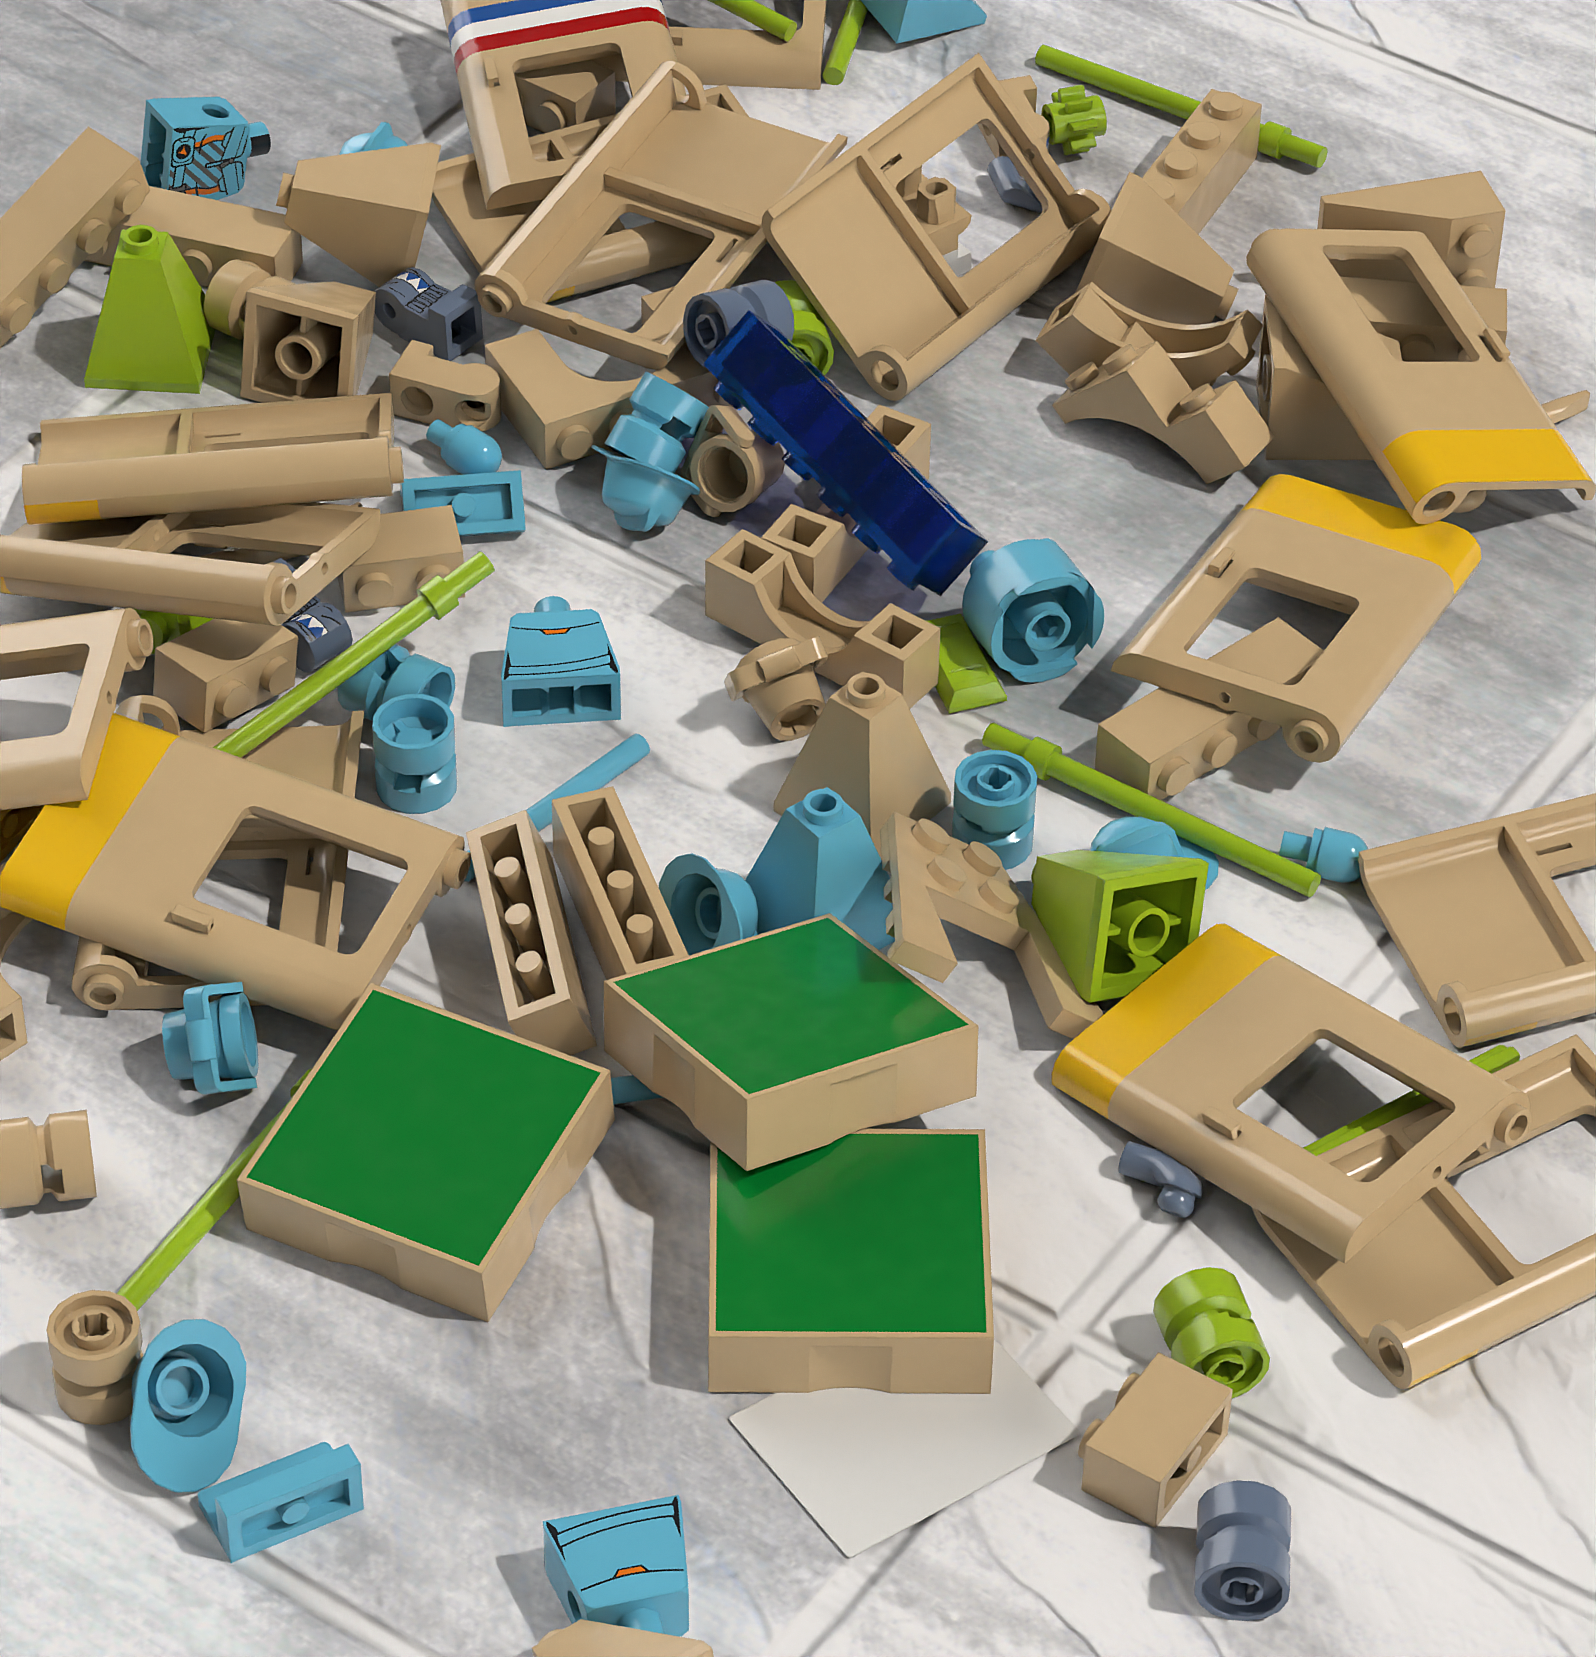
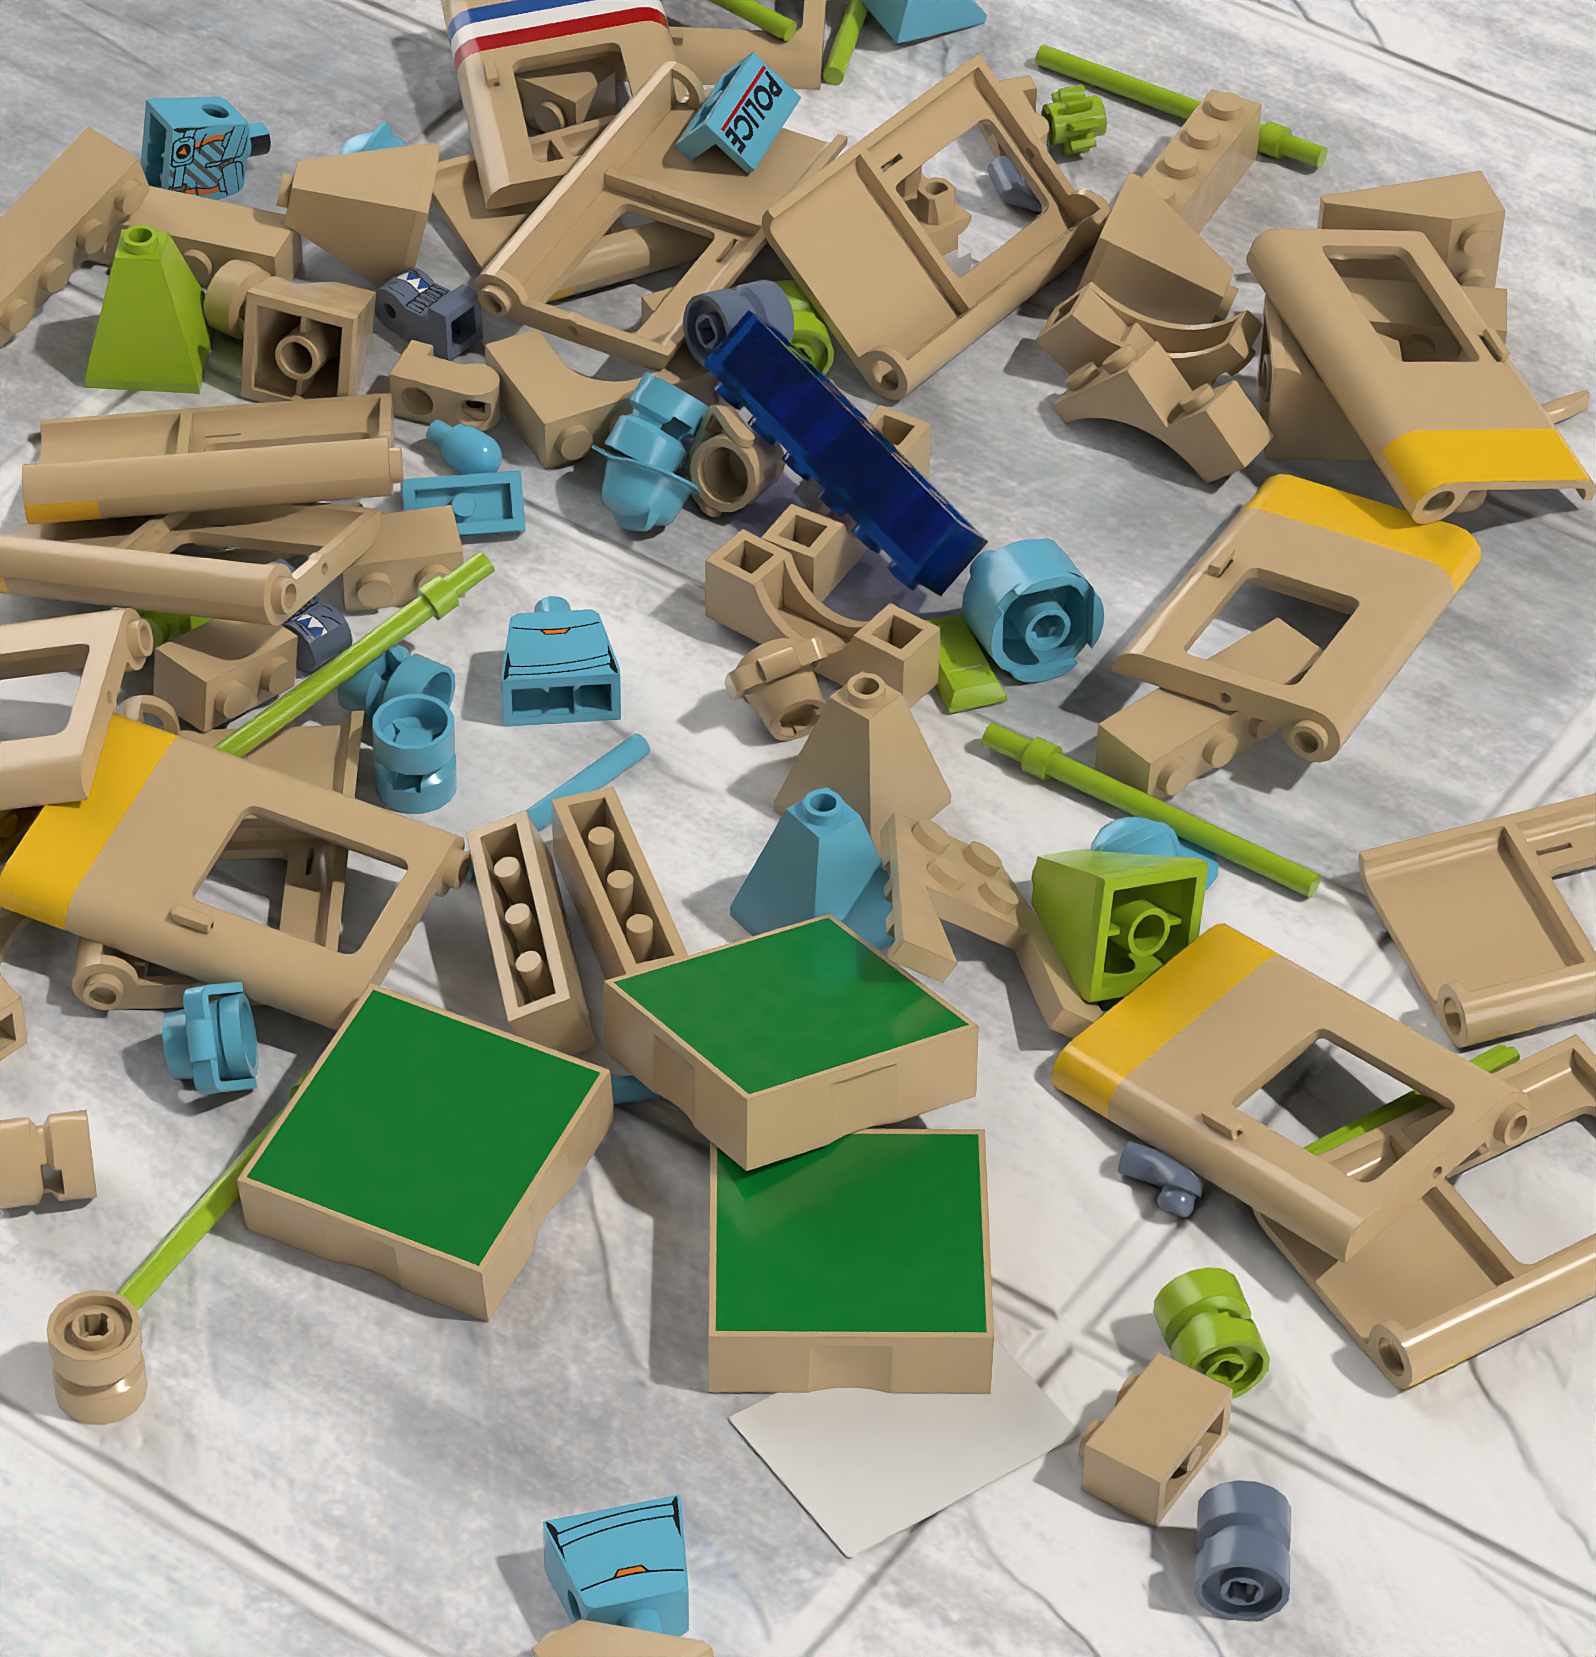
medium azure piece [130,1319,246,1493] -> none
medium azure panel [198,1442,364,1563] -> none
medium azure piece [659,853,758,955] -> none
medium azure wheel [952,750,1037,870] -> none
medium azure cylinder [1279,827,1368,883] -> none
none -> medium azure panel [675,52,801,174]

